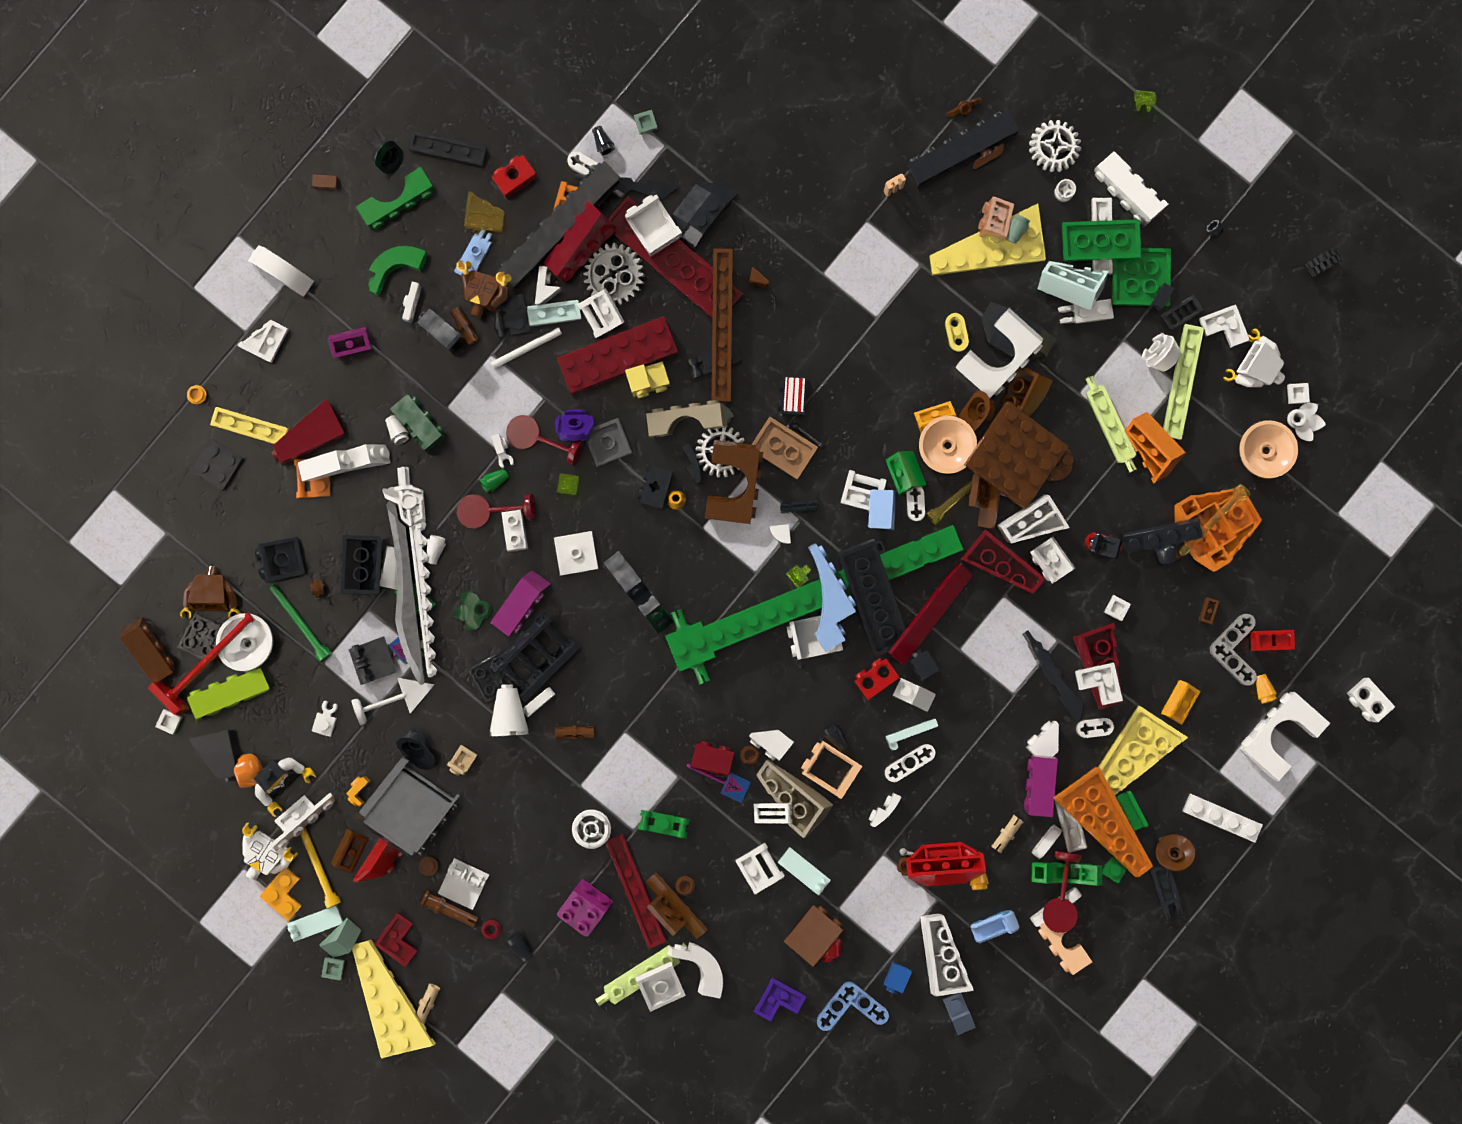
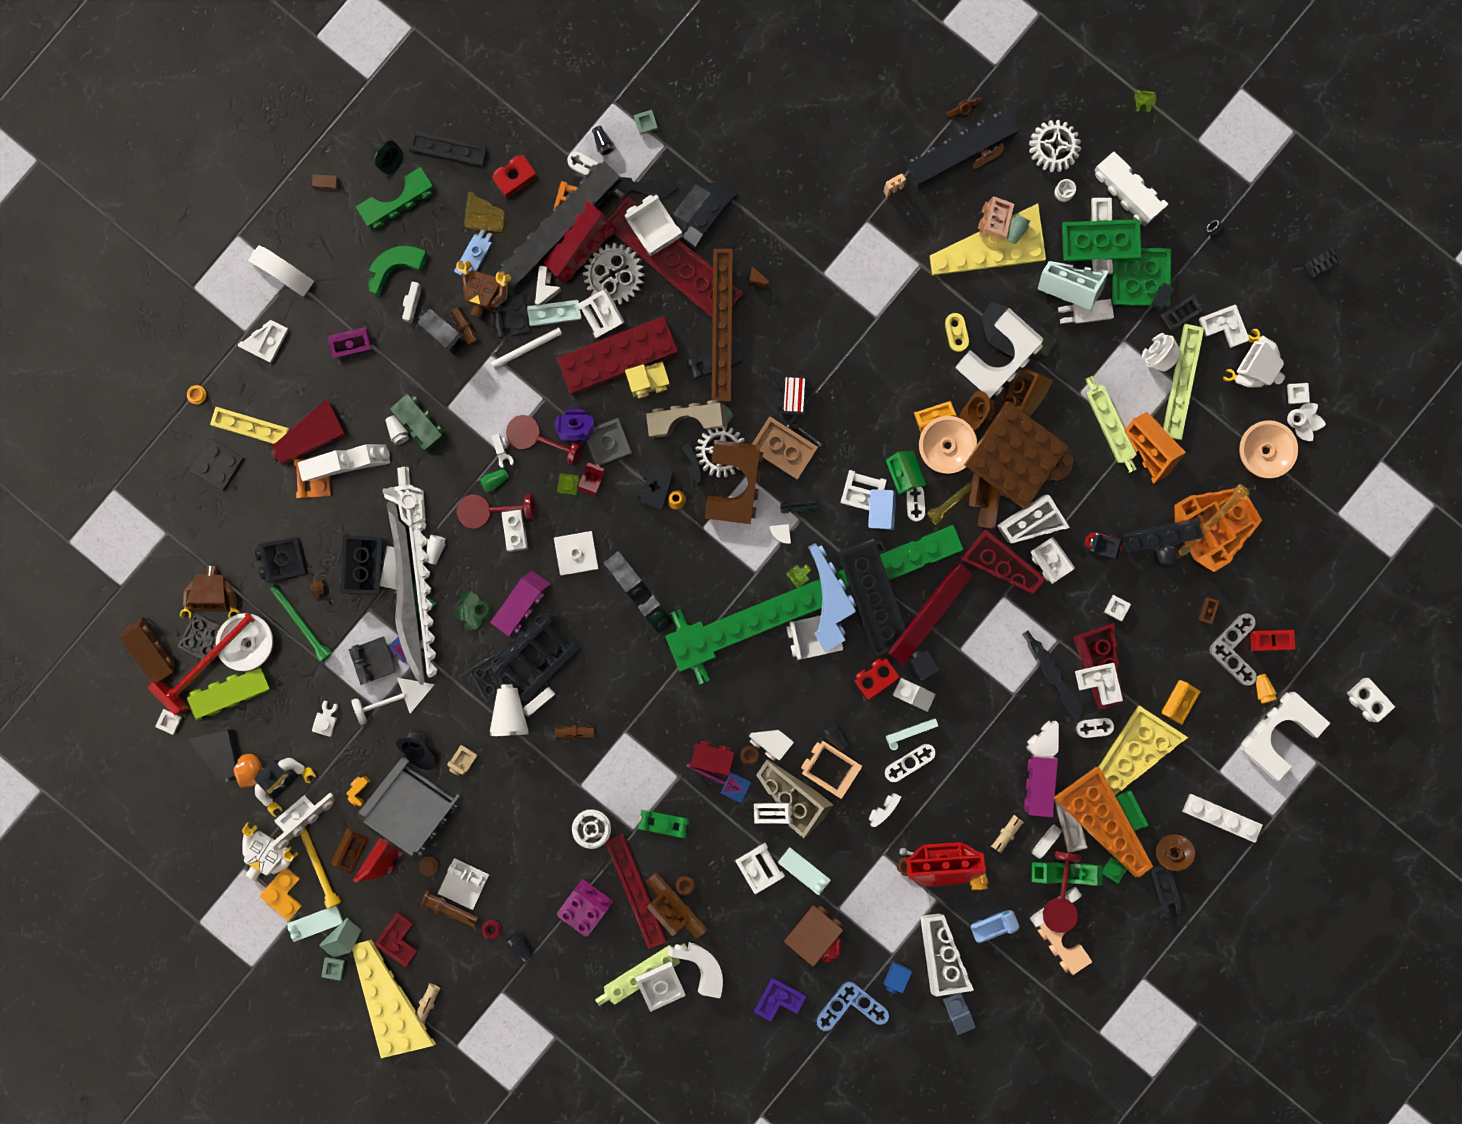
none -> dark red bracket [577,463,605,496]

